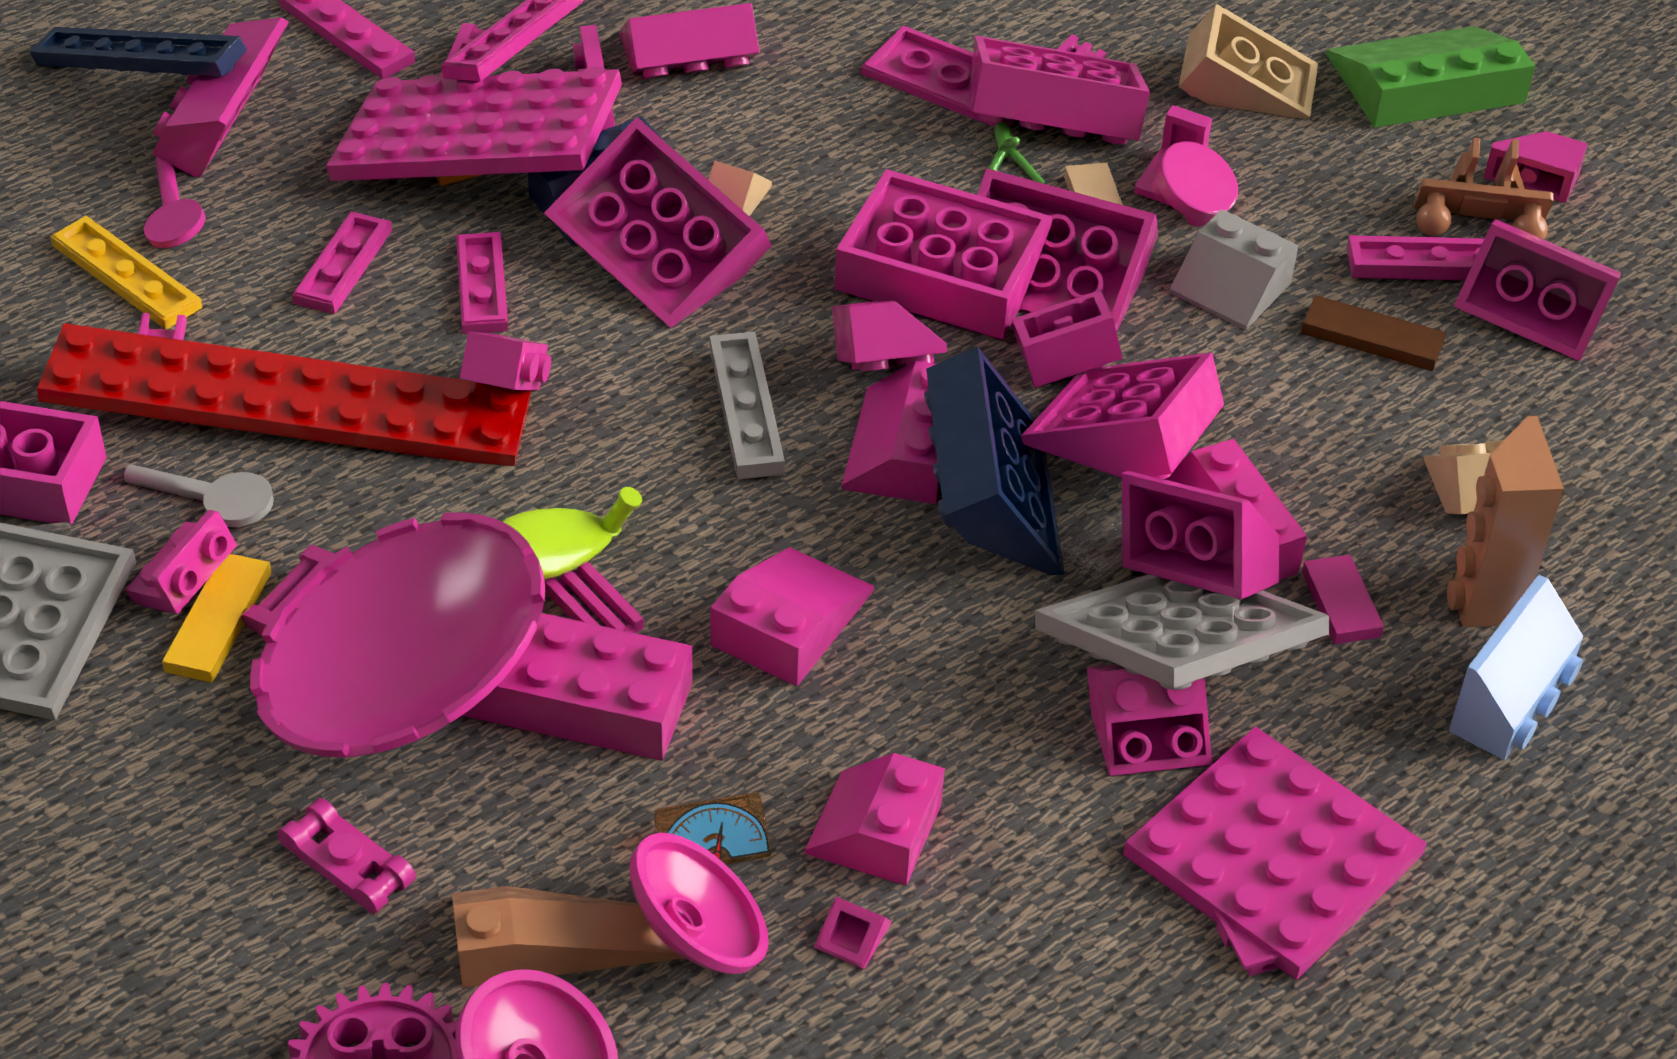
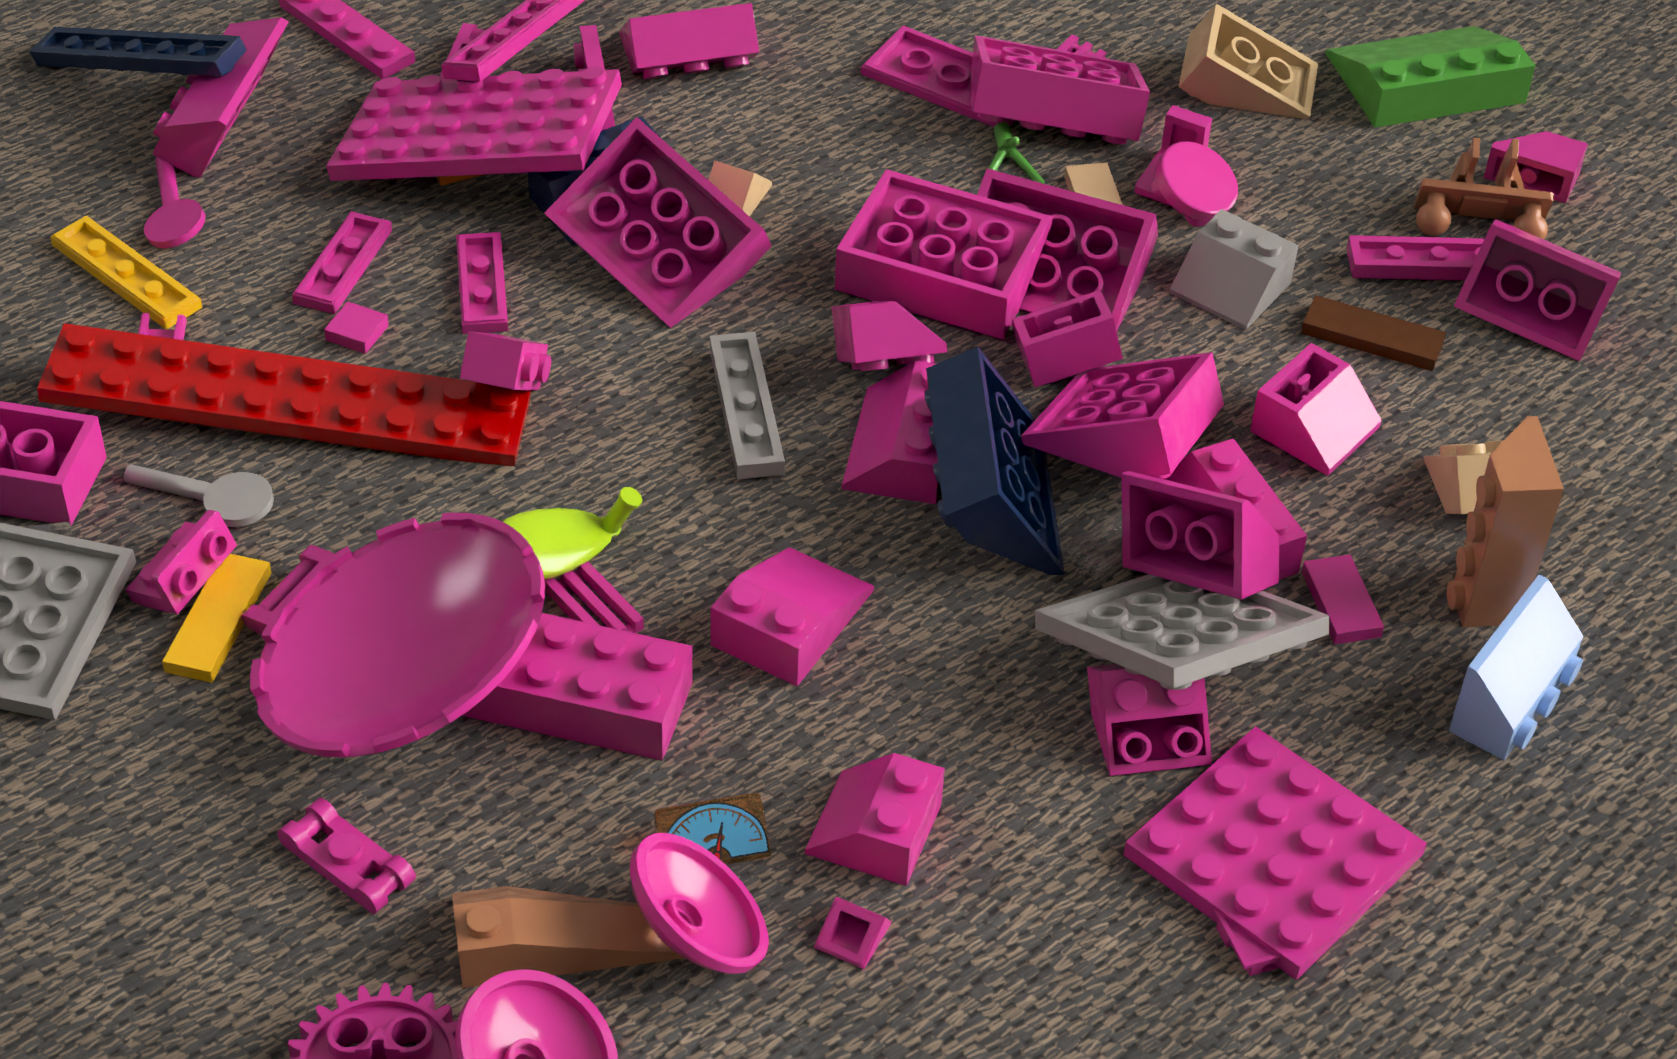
none -> dark pink tile [324,302,389,354]
none -> dark pink slope [1250,343,1382,476]

